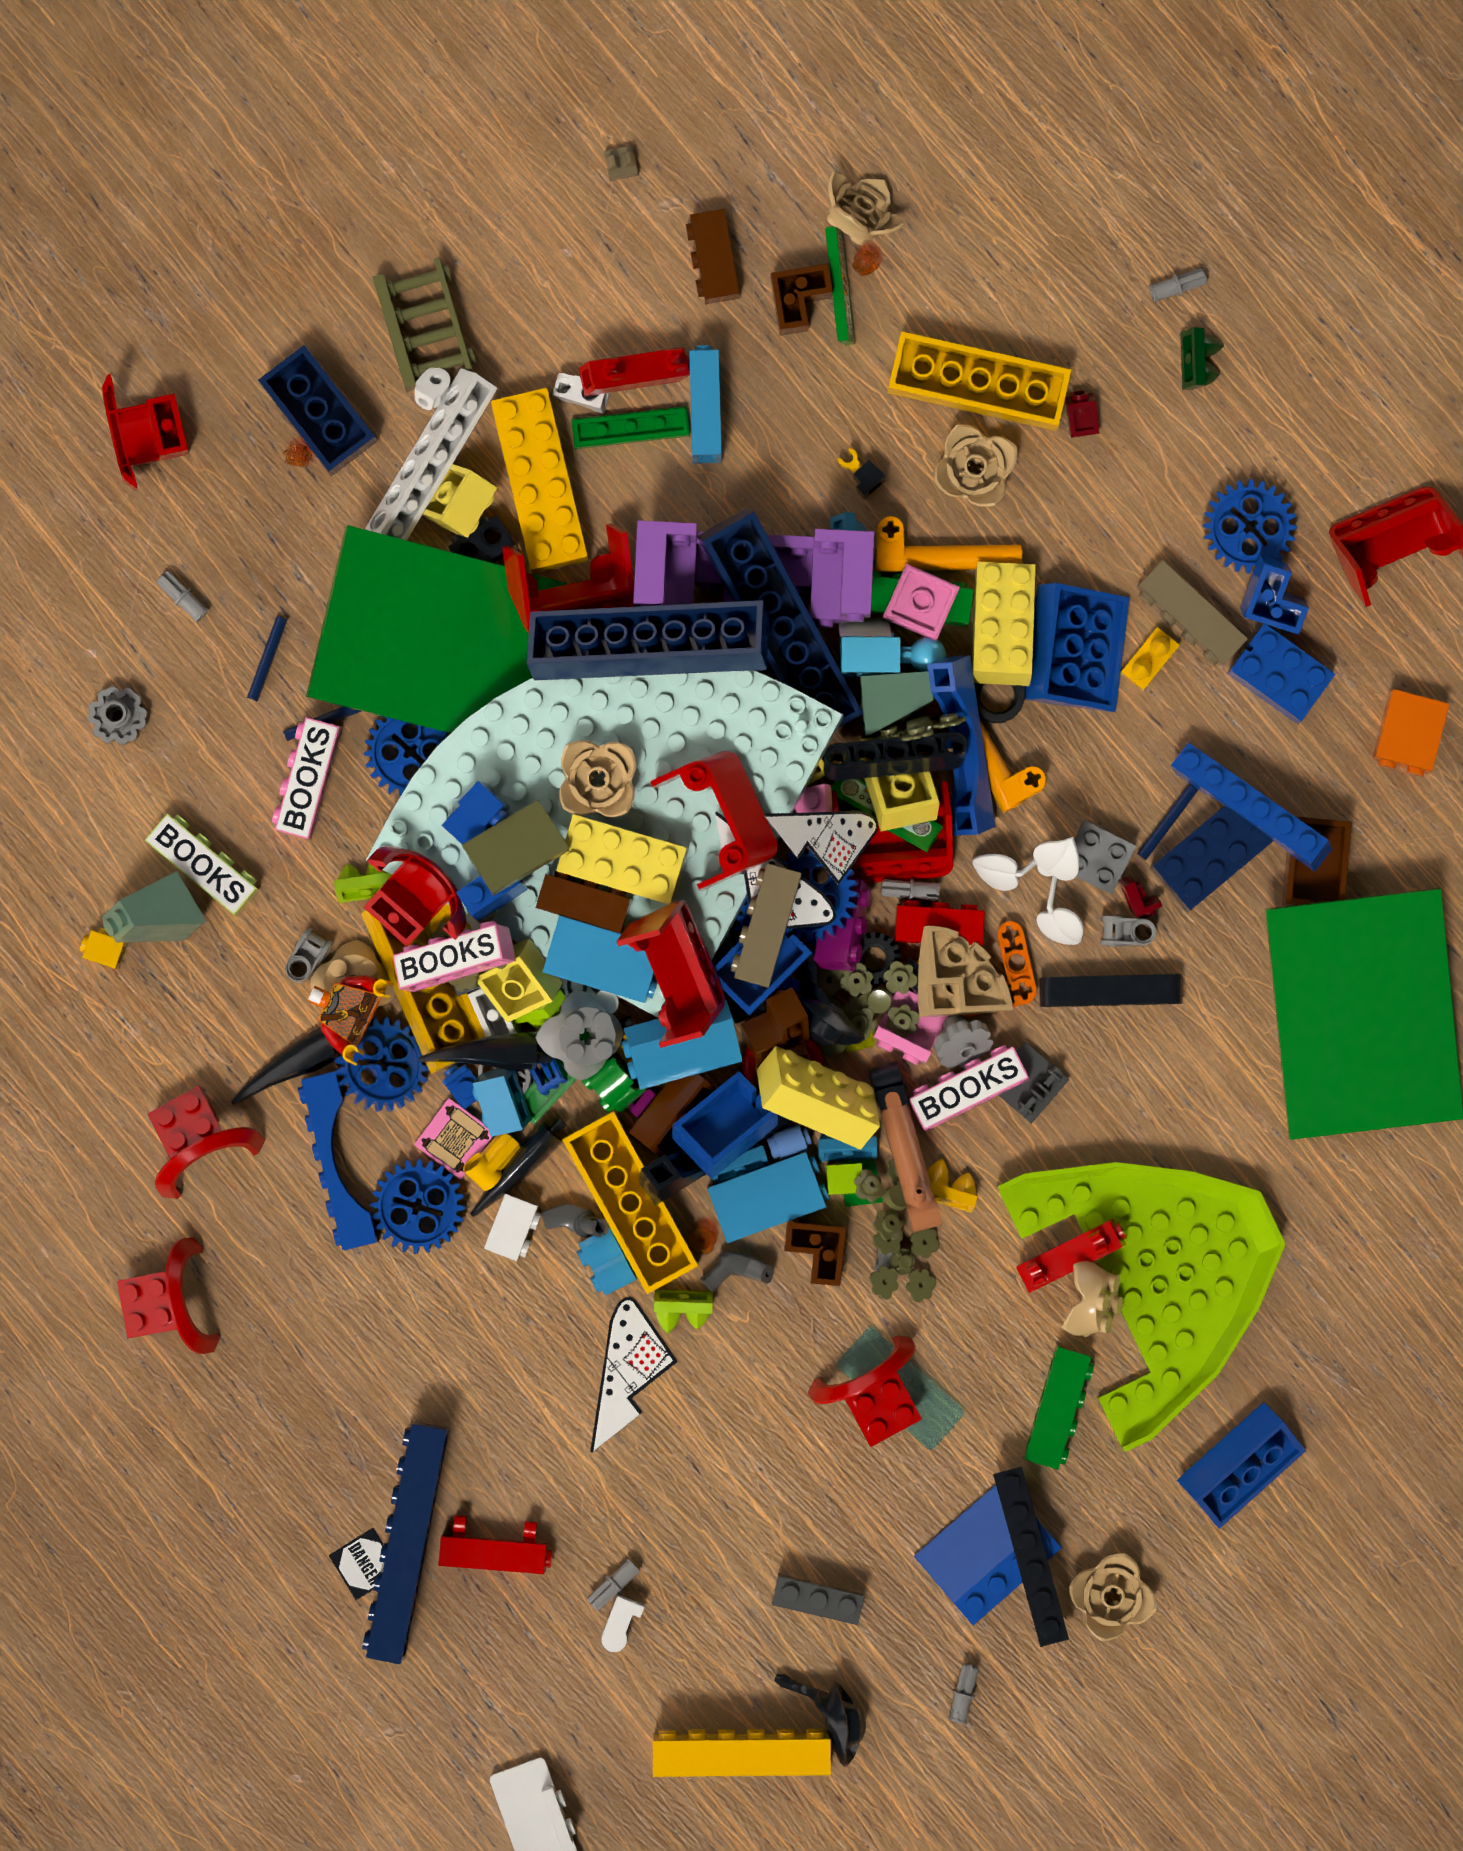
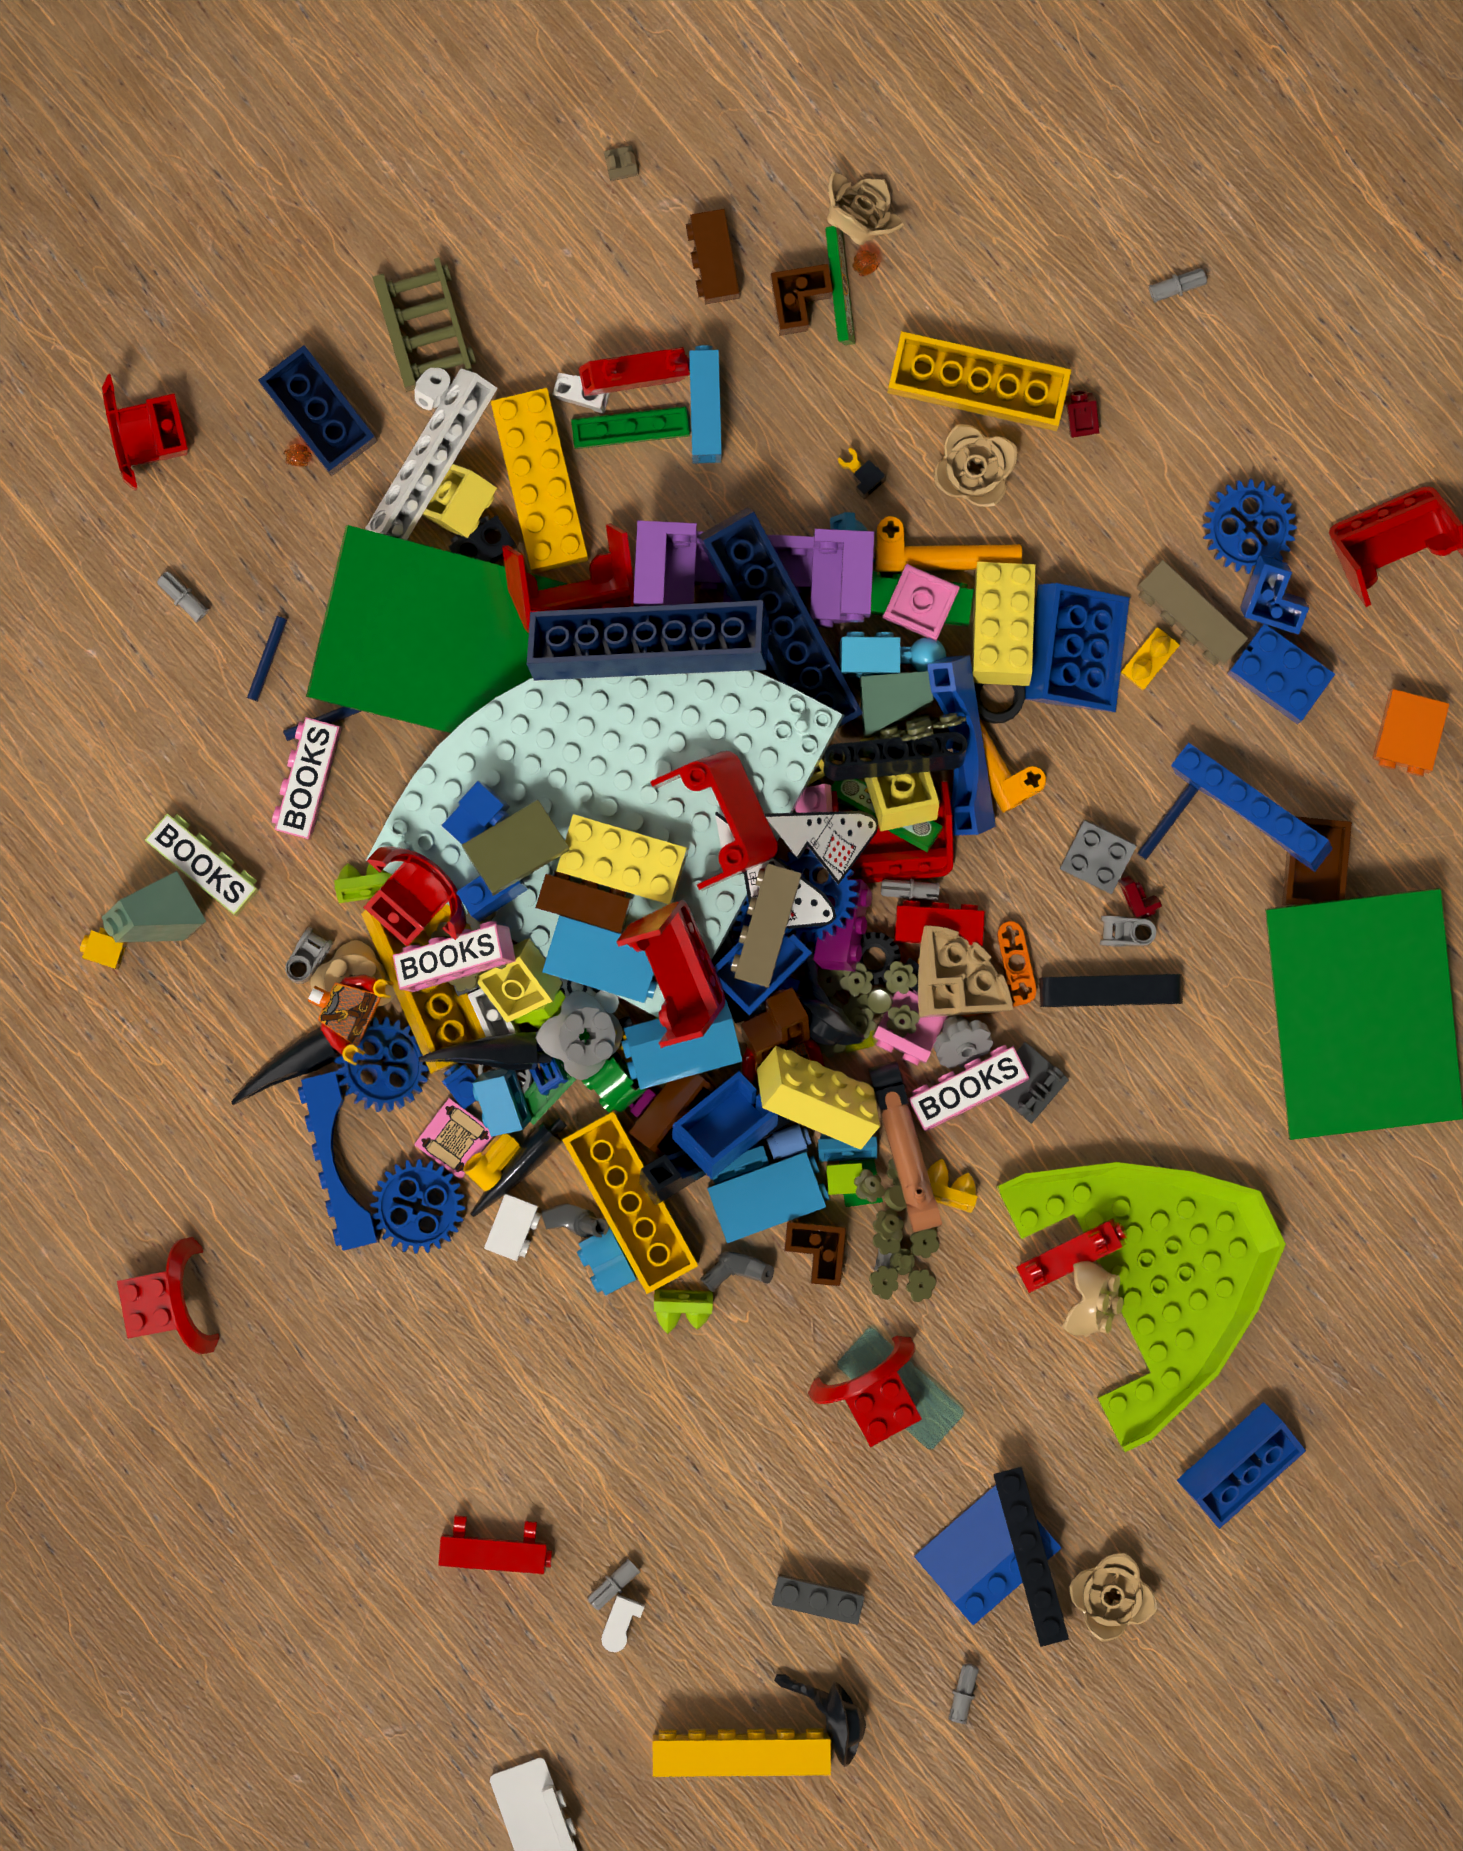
light grey plant [88,686,148,746] -> none
red piece [147,1085,265,1199] -> none
sticker [328,1528,384,1600] -> none
dark blue brick [362,1421,450,1665] -> none
blue gear [364,717,448,798] -> none
tan brick [559,740,636,817] -> none
white sticker [590,1297,677,1453] -> none
clear orange plate [688,1226,716,1255] -> none
white sticker [839,617,891,636] -> none
white plant [972,837,1084,945] -> none
green brick [1023,1346,1095,1470] -> none
dark blue brick [1150,806,1273,913] -> none
dark green tile [1180,327,1224,390] -> none

